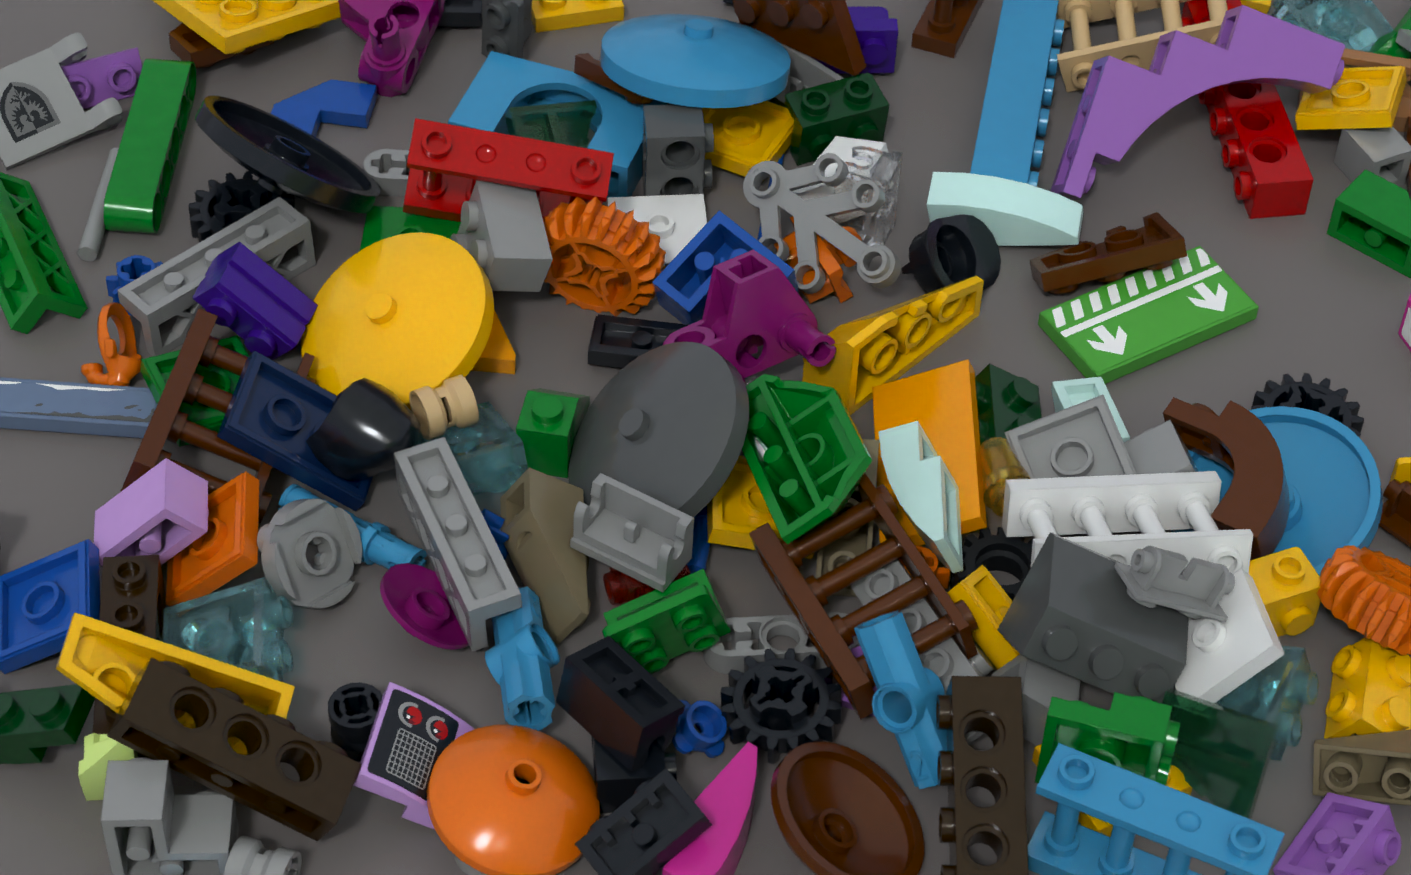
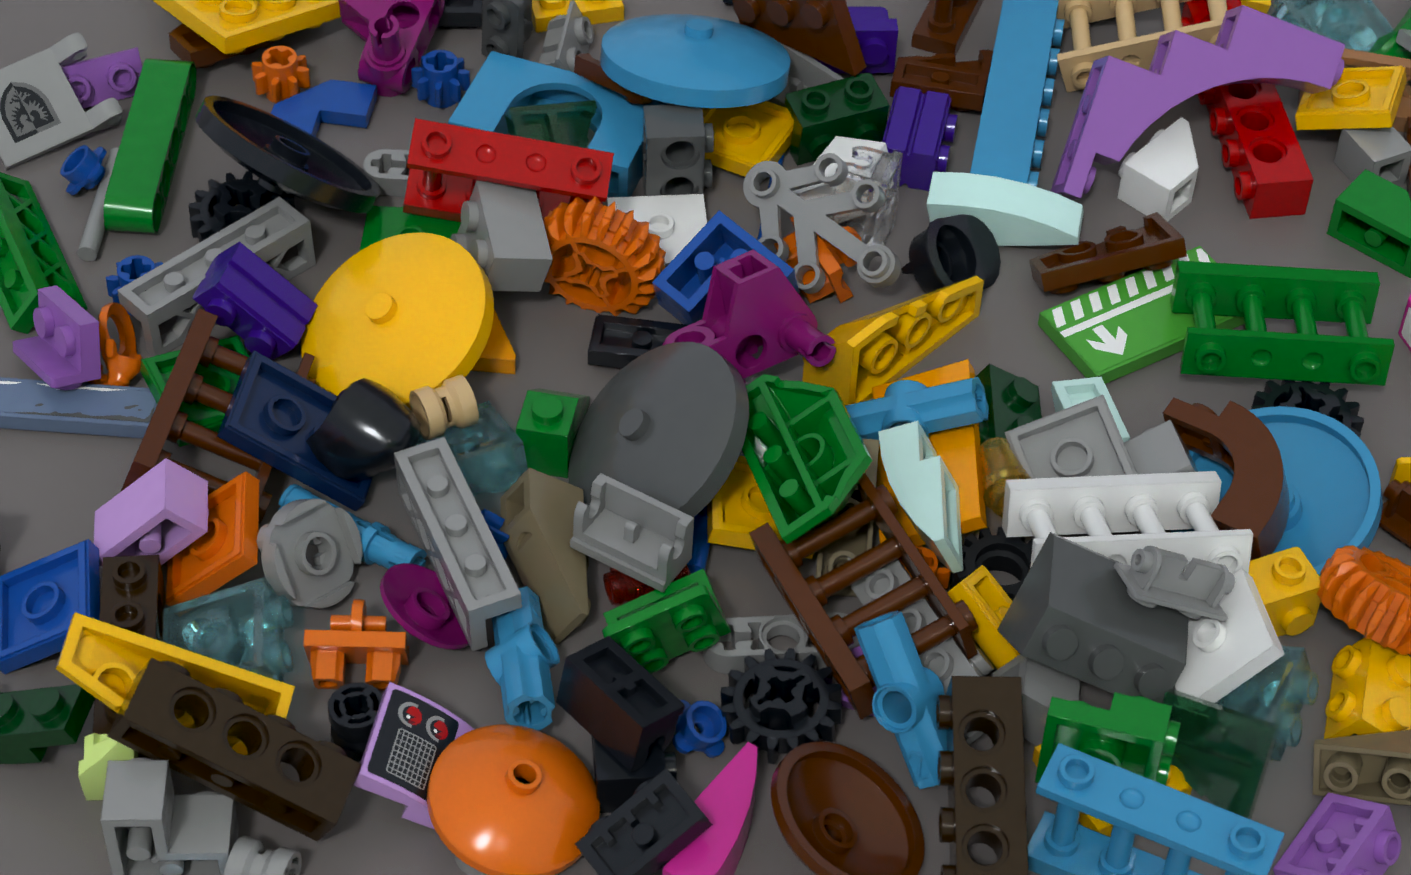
none -> medium lavender bracket [13,285,101,390]
none -> blue plate [60,145,107,195]
none -> orange gear [251,46,311,103]
none -> orange hips [303,599,410,690]
none -> blue gear [411,50,470,108]
none -> light grey hinge [539,0,594,72]
none -> dark azure piece [845,377,989,444]
none -> dark purple brick [882,86,958,191]
none -> reddish brown wing [889,50,993,111]
none -> white slope [1117,117,1199,222]
none -> green fence [1170,261,1395,386]

